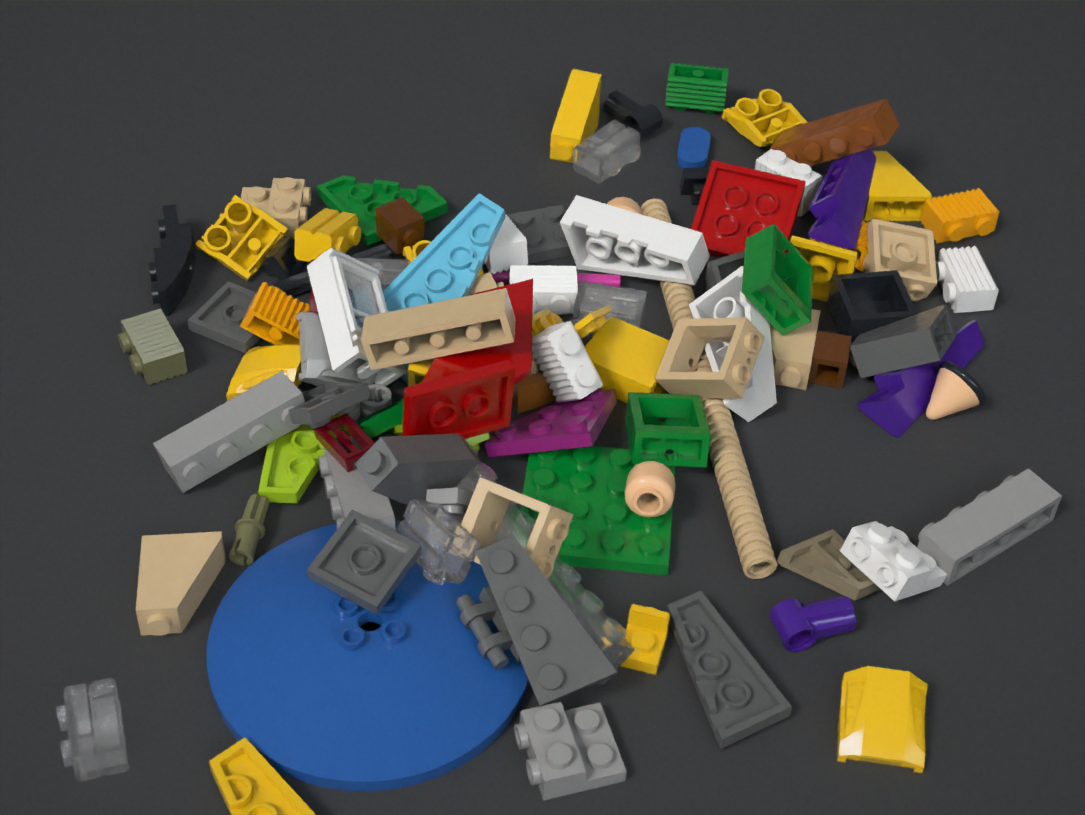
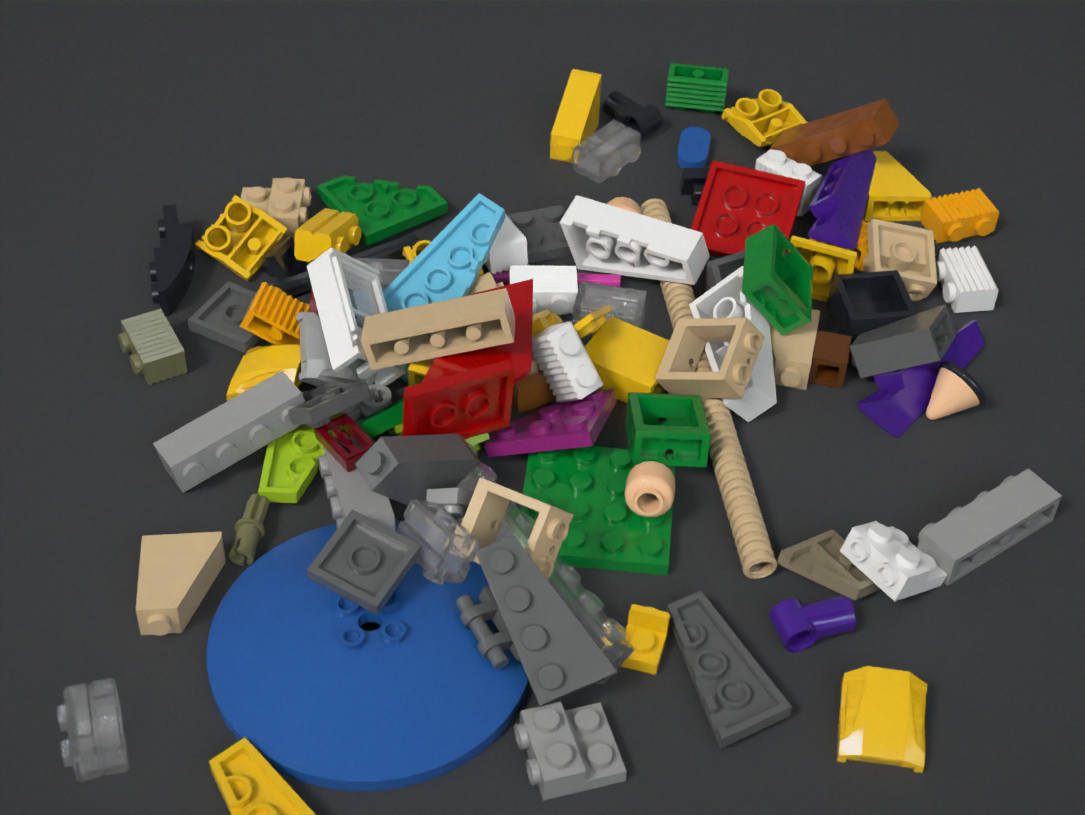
reddish brown brick [375,197,425,255] -> none

